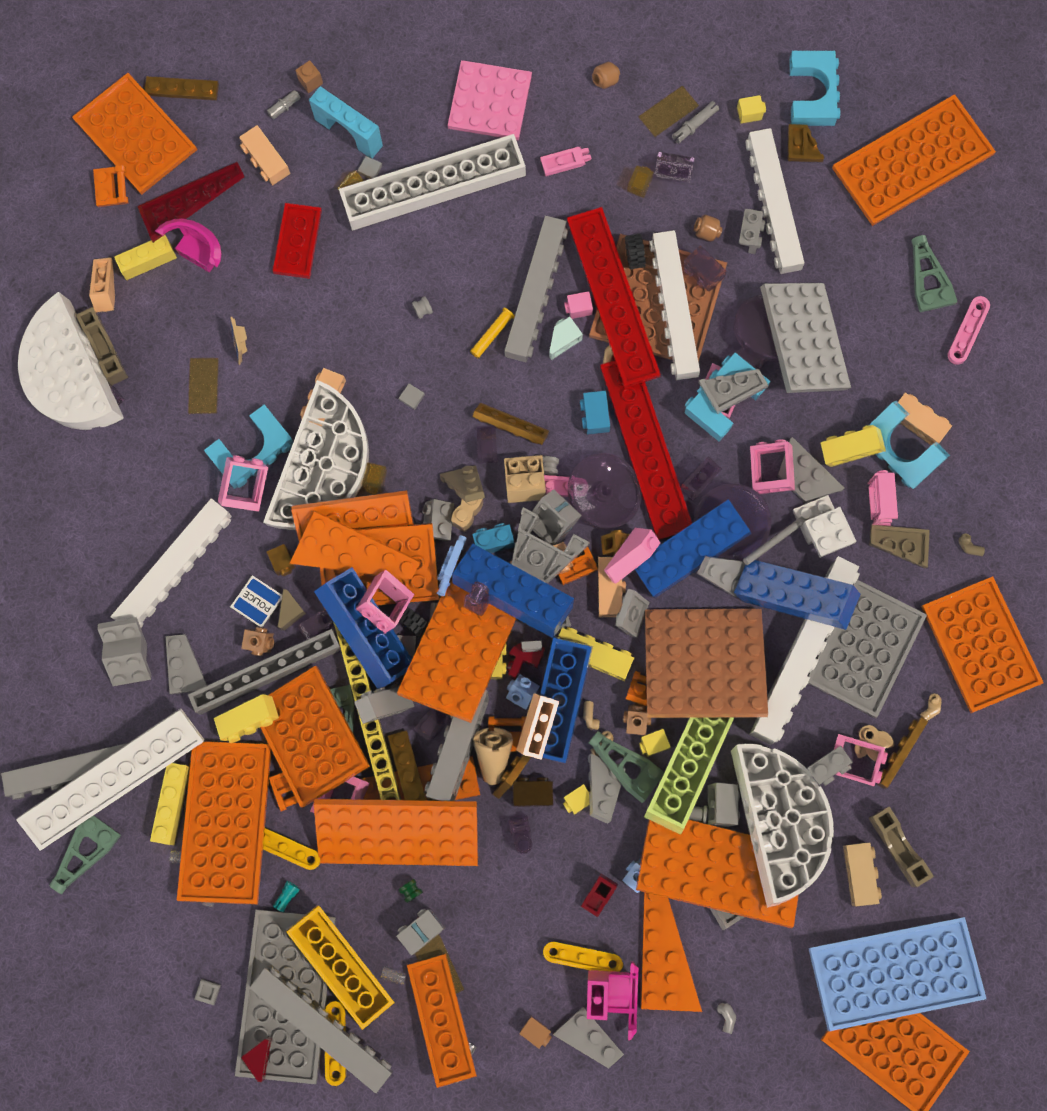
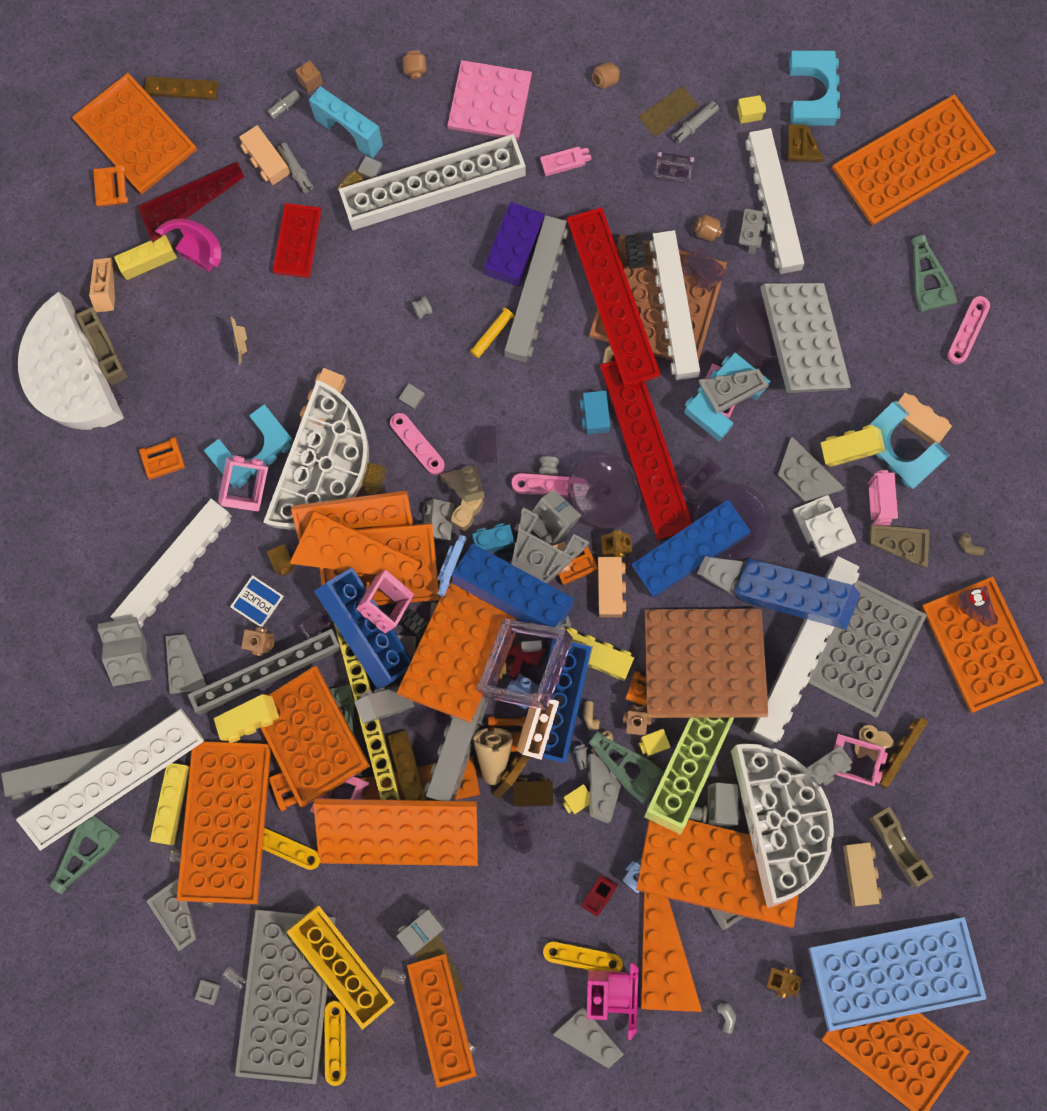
clear yellow piece [188,358,218,414] -> none
dark red slope [241,1037,272,1082] -> none
light grey brick [250,967,393,1093] -> none
teal pin [273,881,300,912] -> none
dark tan slope [278,589,306,631] -> none
dark green wheel [398,879,423,903] -> none
piece [463,582,489,616] -> none
pearl gold plate [473,403,549,445] -> none
tan slope [504,455,546,503] -> none
medium nougat brick [519,1015,552,1048] -> none
light aqua slope [550,317,583,360] -> none
bright pink brick [564,292,593,319] -> none
bright pink slope [604,528,660,584] -> none
light grey plate [615,589,650,638] -> none
clear yellow brick [627,166,654,198] -> none
light grey bar [743,518,804,565] -> none
bright pink window [750,440,795,494] -> none
tan arm [920,693,942,721] -> none
none -> orange plate [139,437,186,480]
none -> light grey wing [146,878,197,951]
none -> clear pin [221,966,247,991]
none -> light grey pin [277,143,314,193]
none -> bright pink plate [390,413,445,475]
none -> medium nougat head [402,51,427,79]
none -> clear purple window [477,619,573,710]
none -> dark purple brick [484,202,545,287]
none -> light grey pin [572,744,590,770]
none -> pearl gold brick [766,967,802,999]
none -> slope [958,586,998,627]

